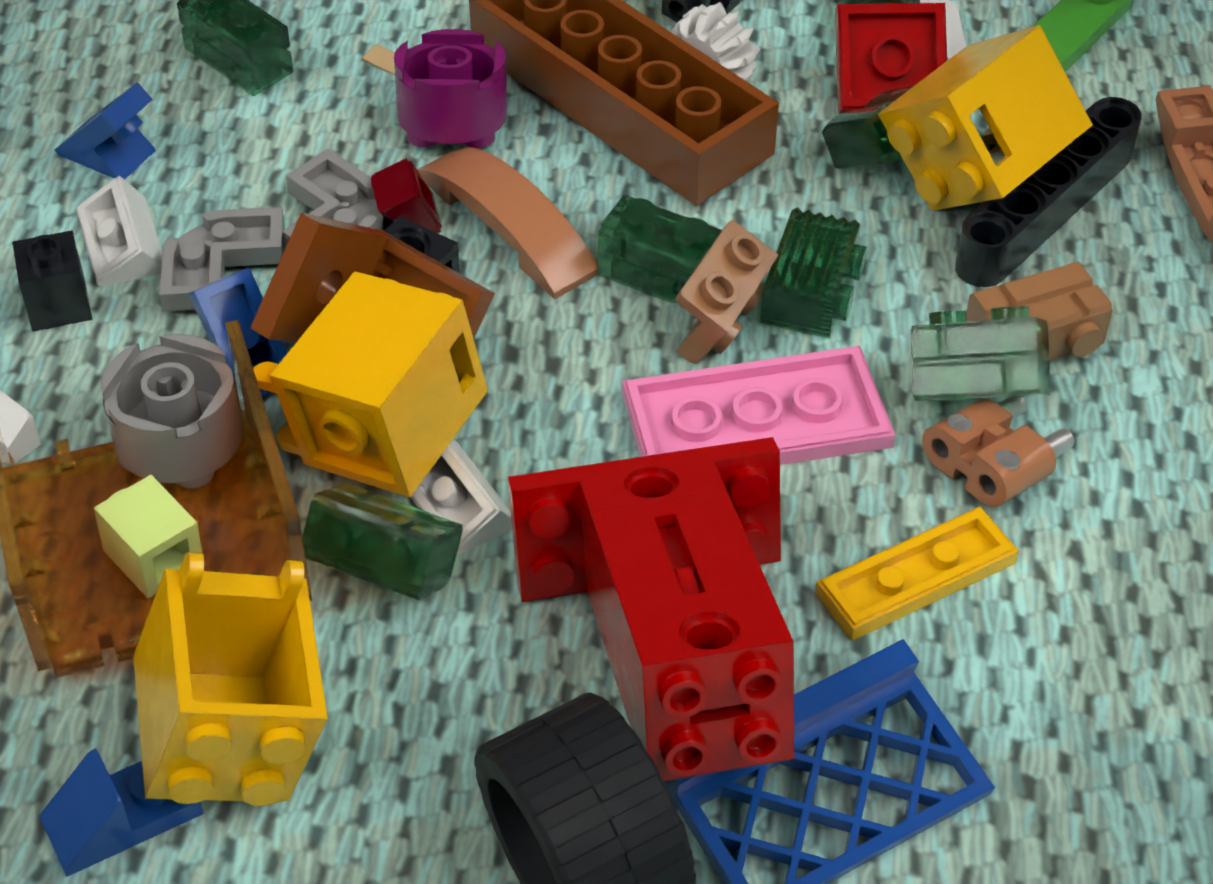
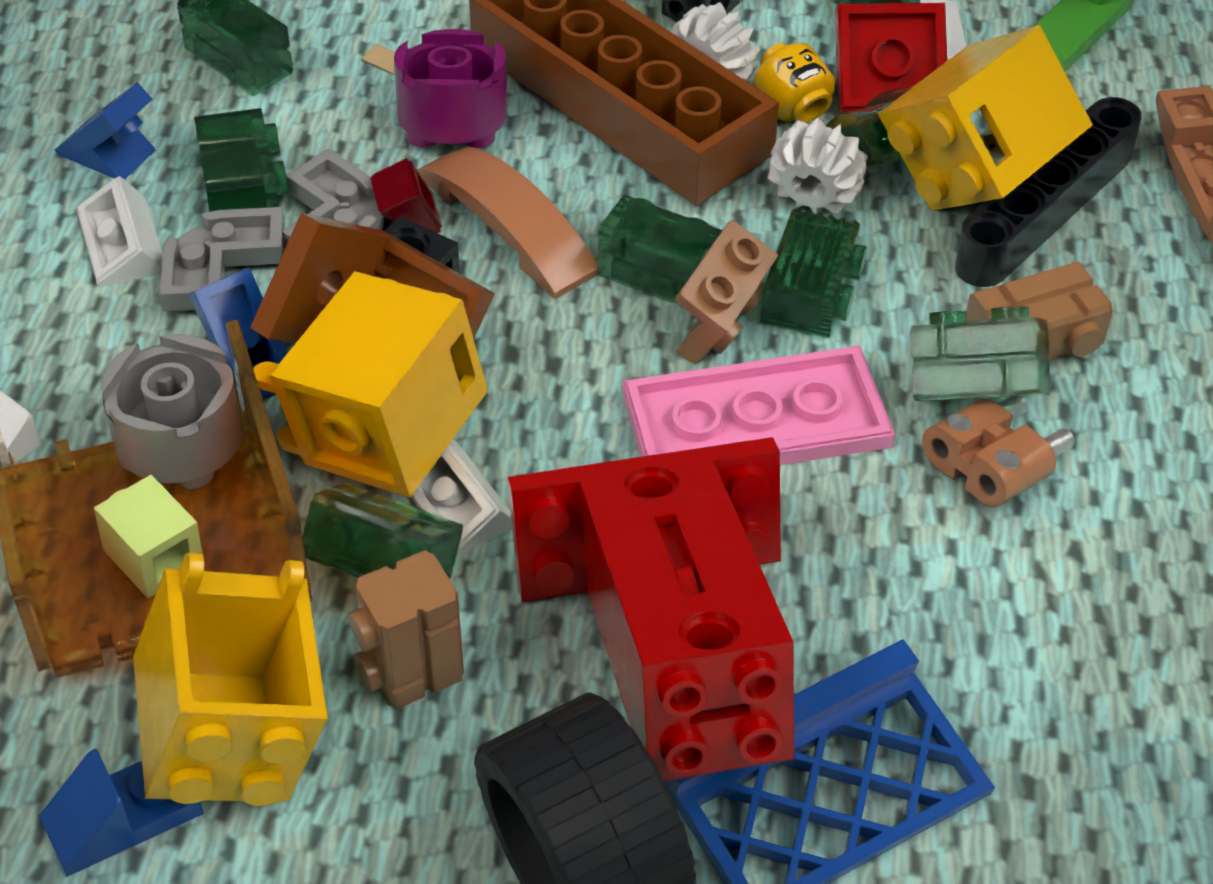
black brick [12,230,93,332] -> none
yellow tile [815,507,1019,641] -> none
none -> clear green brick [194,108,288,212]
none -> medium nougat brick [348,550,464,709]
none -> yellow head [754,42,835,123]
none -> white gear [768,117,868,215]

